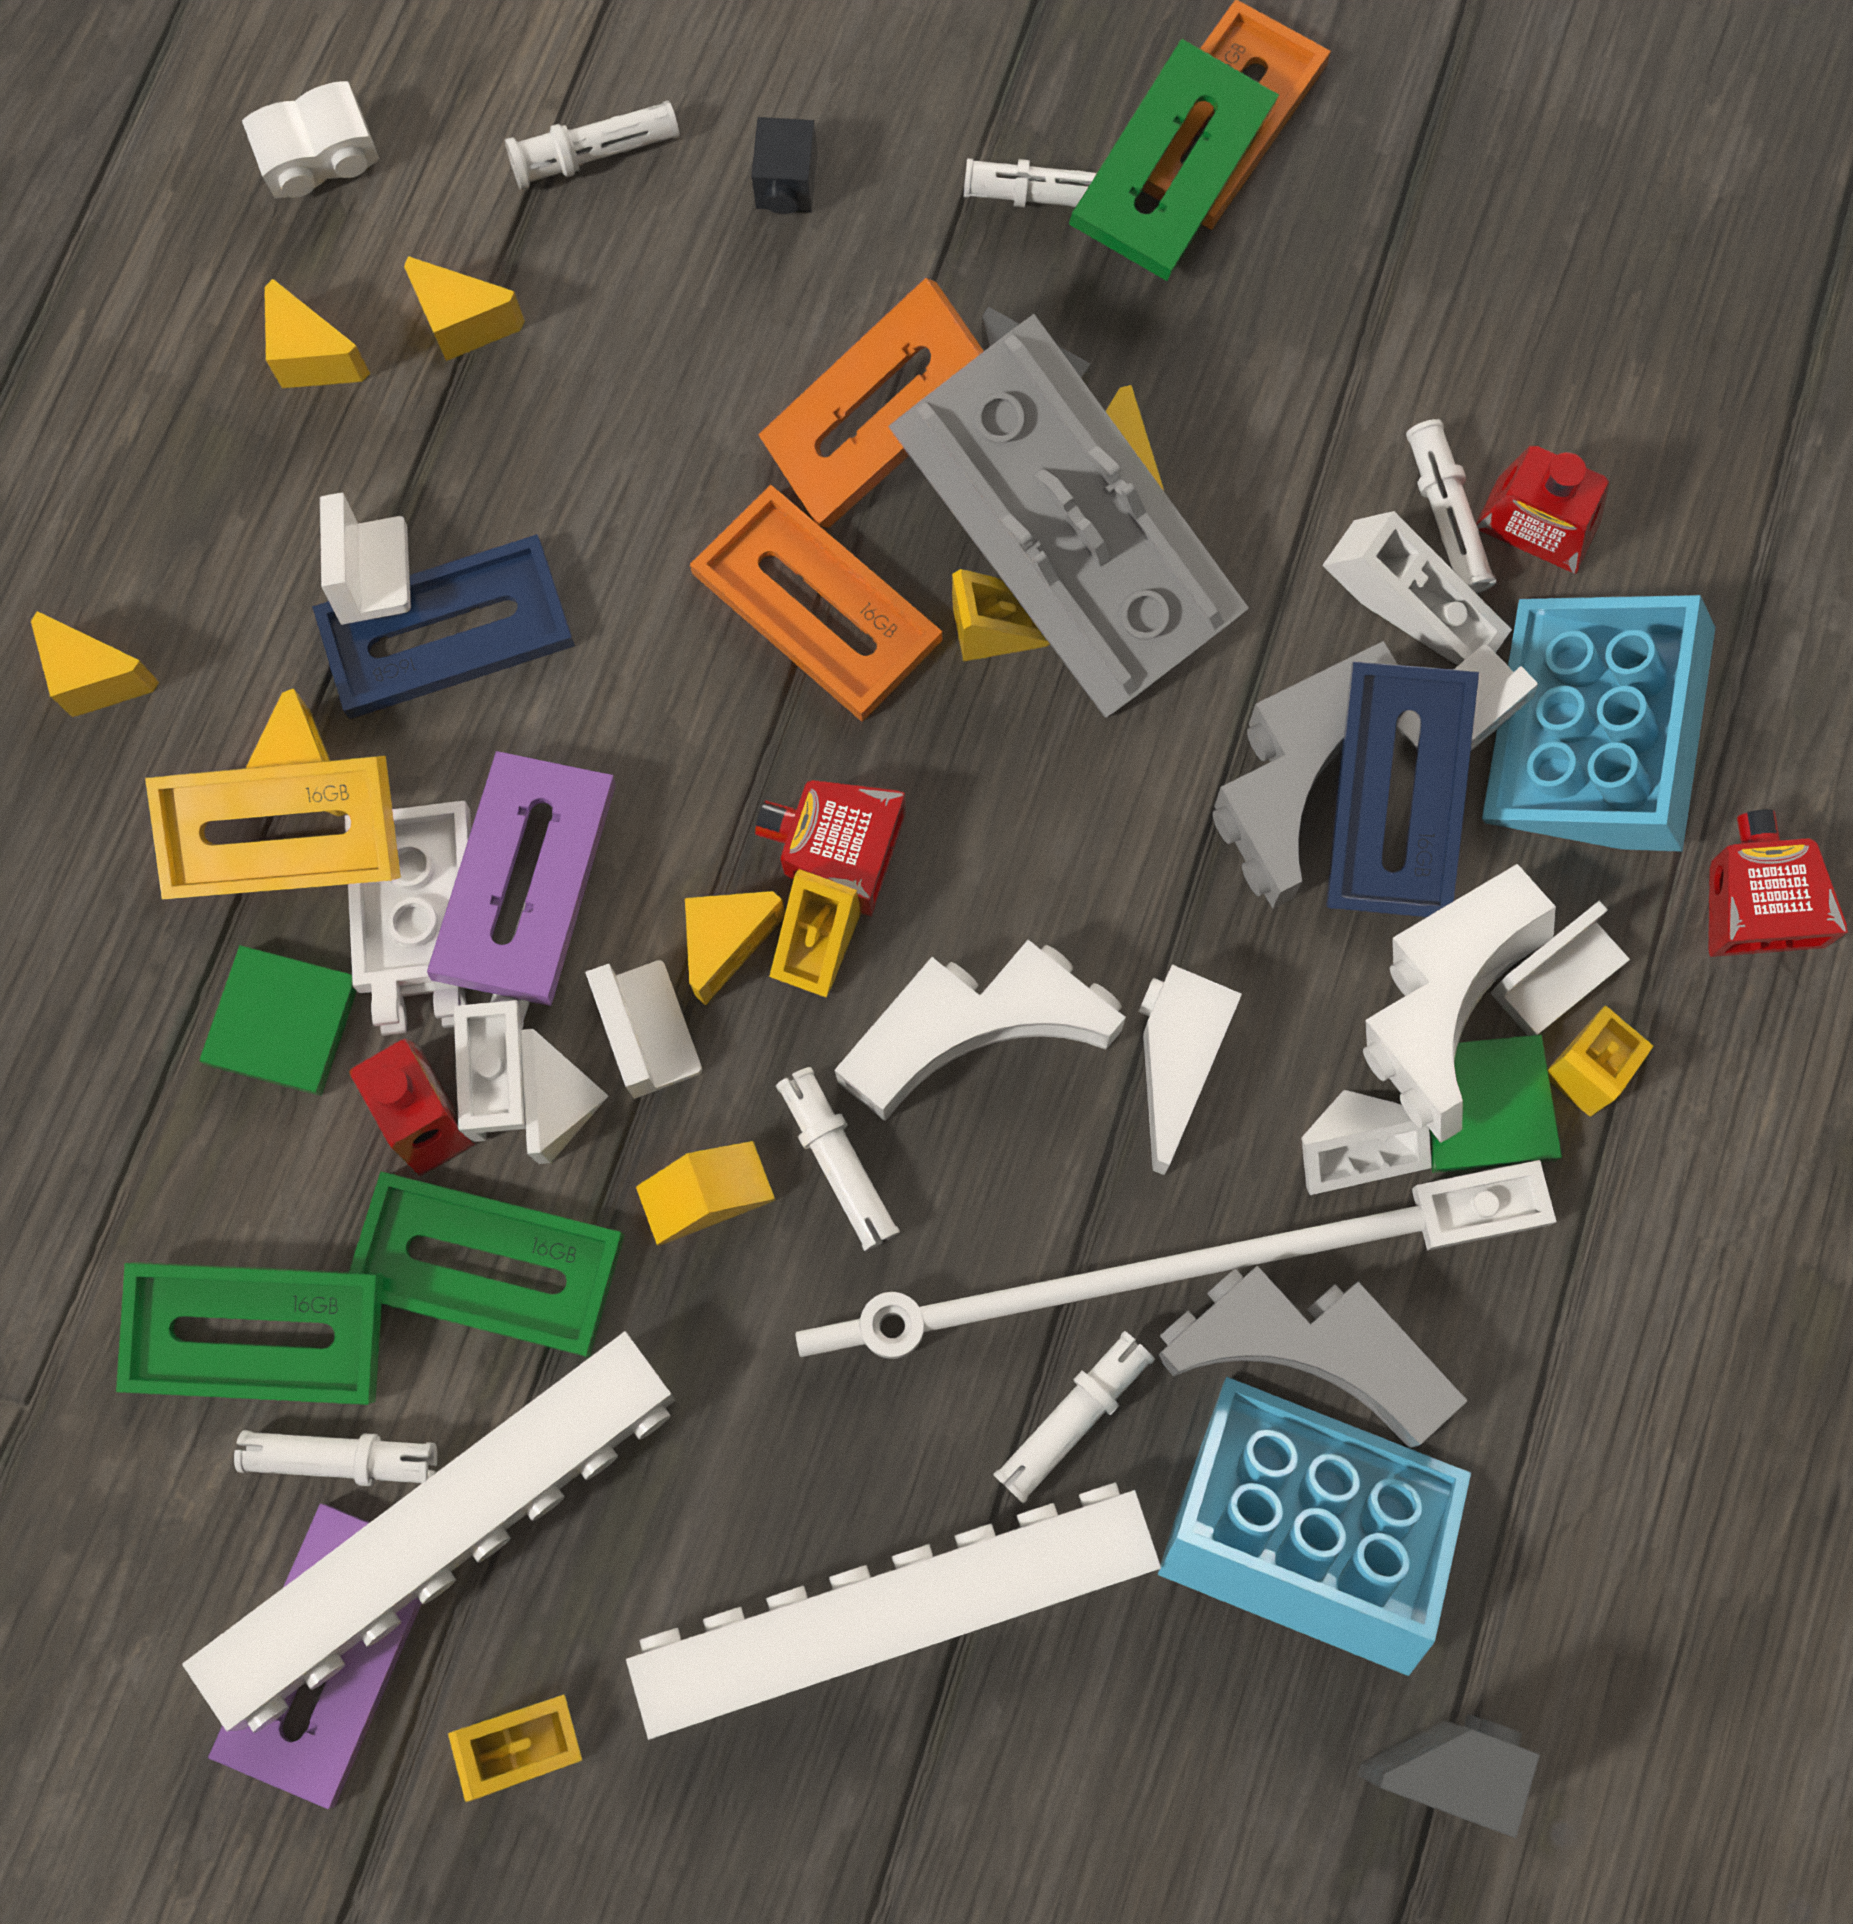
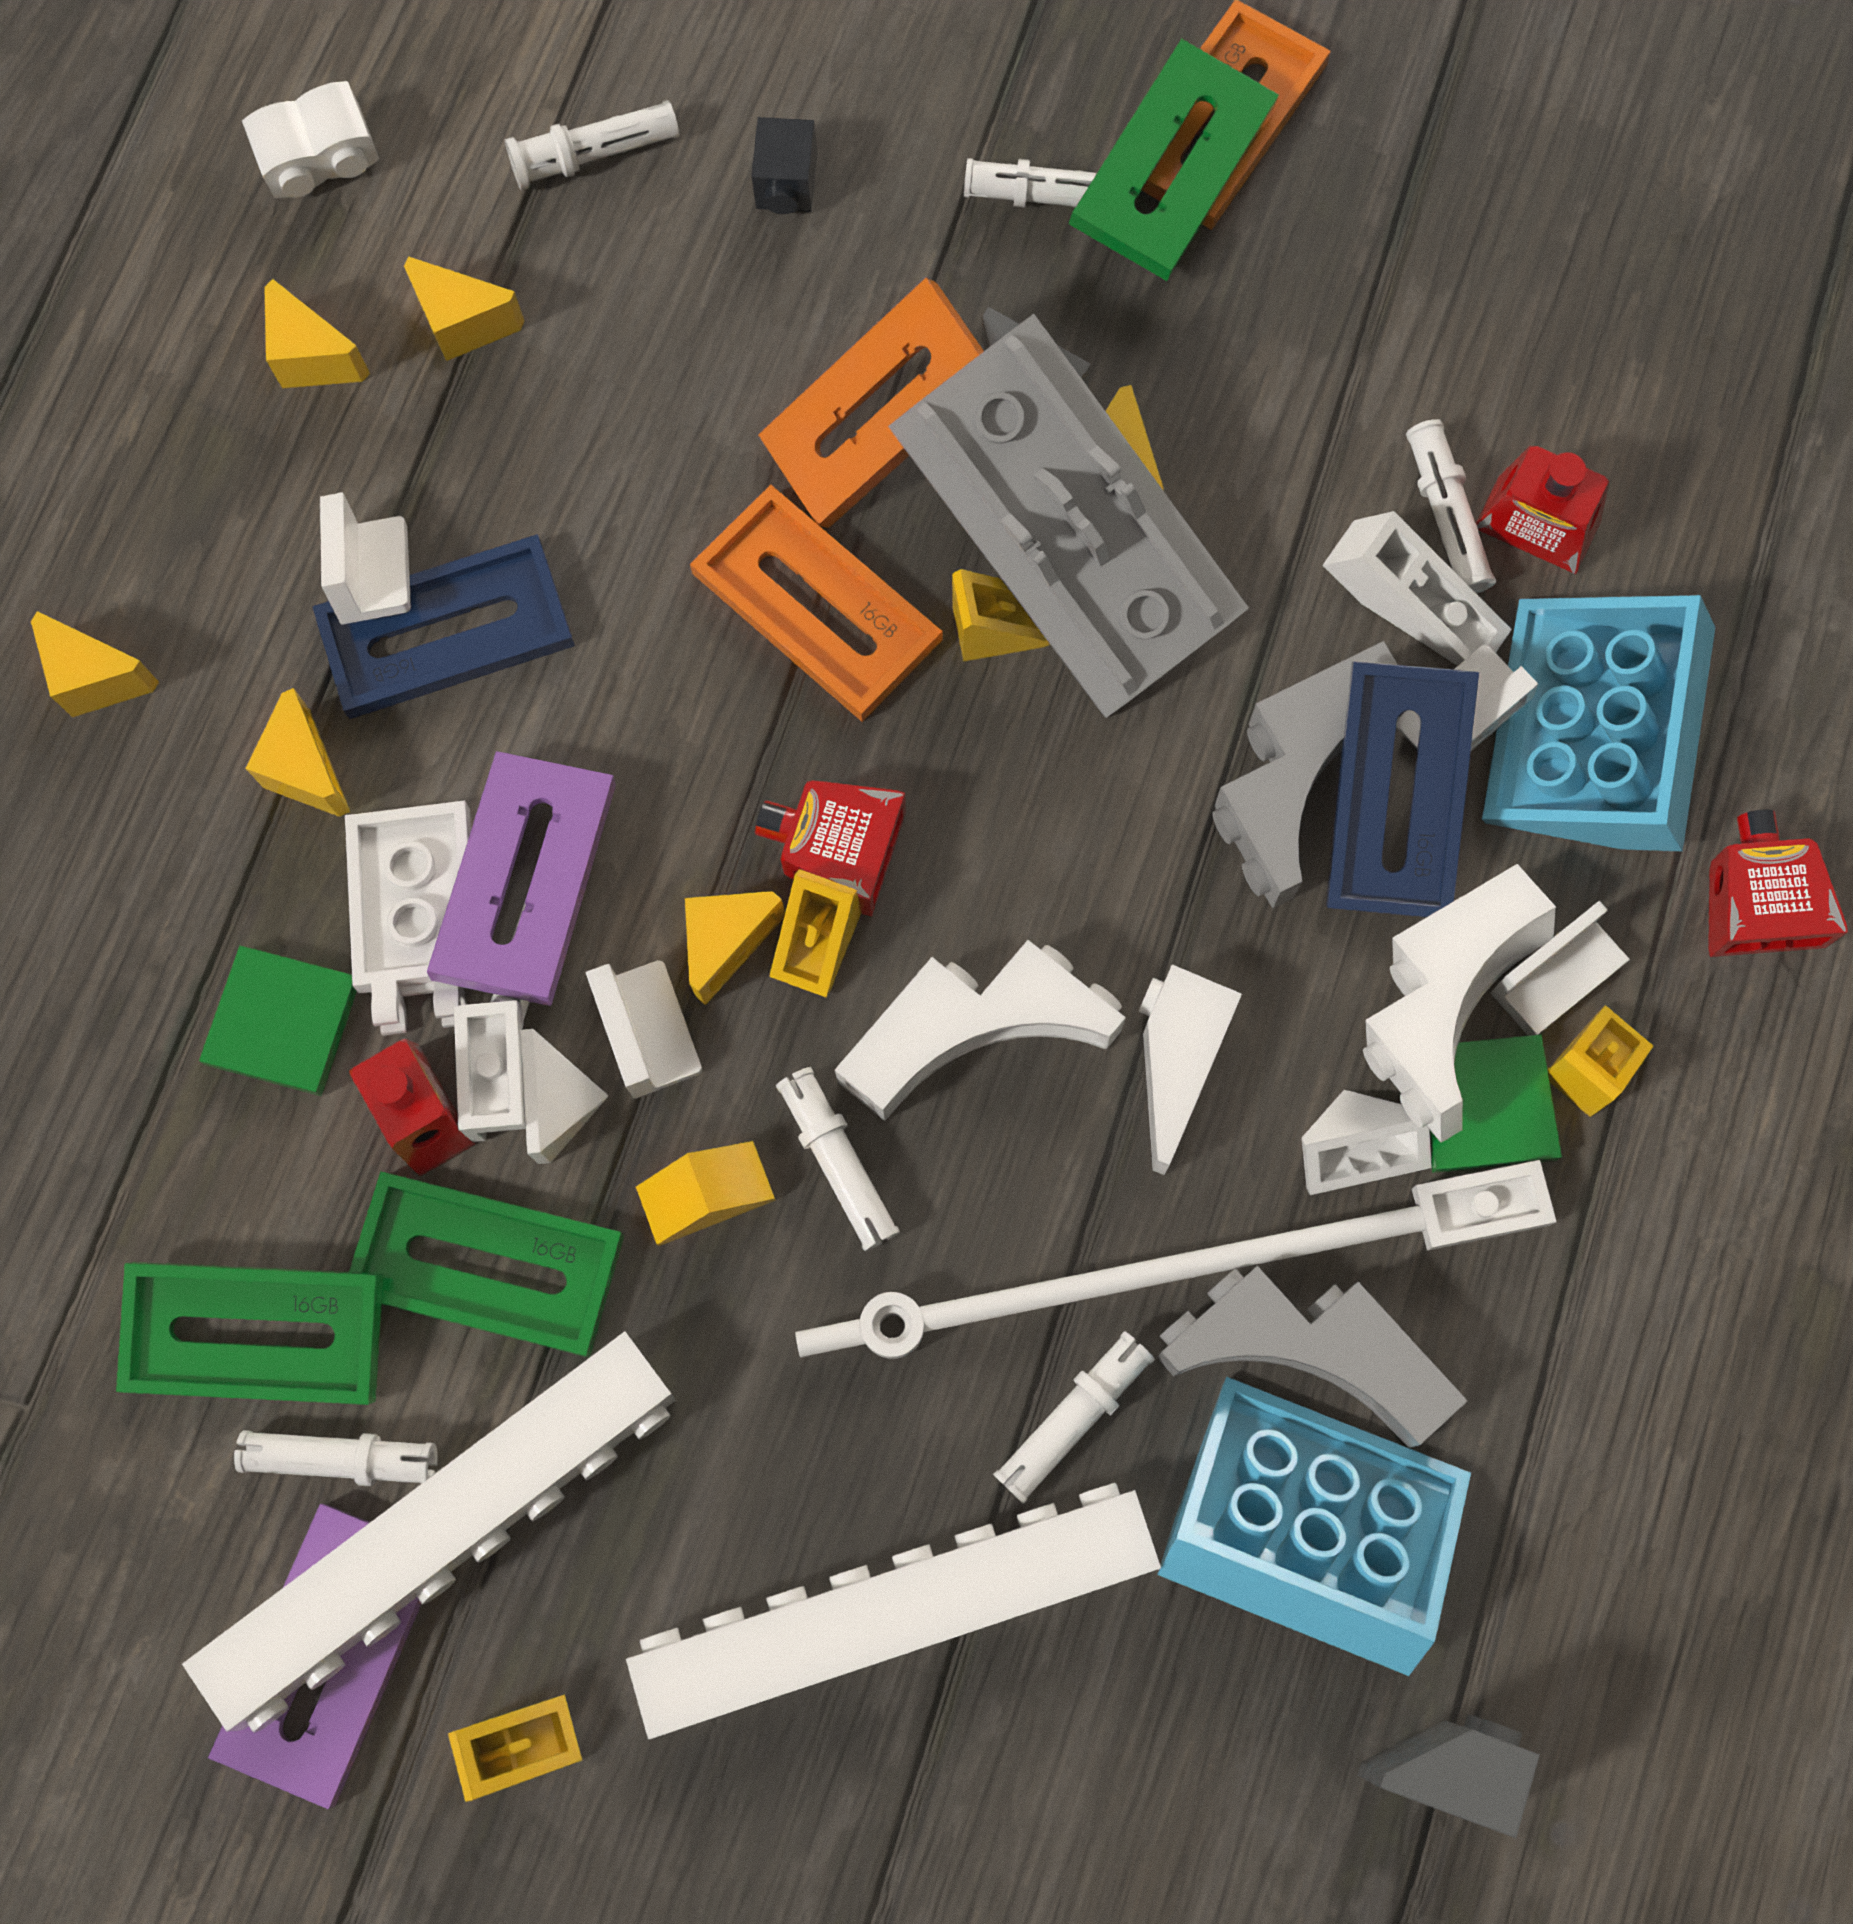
yellow piece [145,756,401,899] -> none

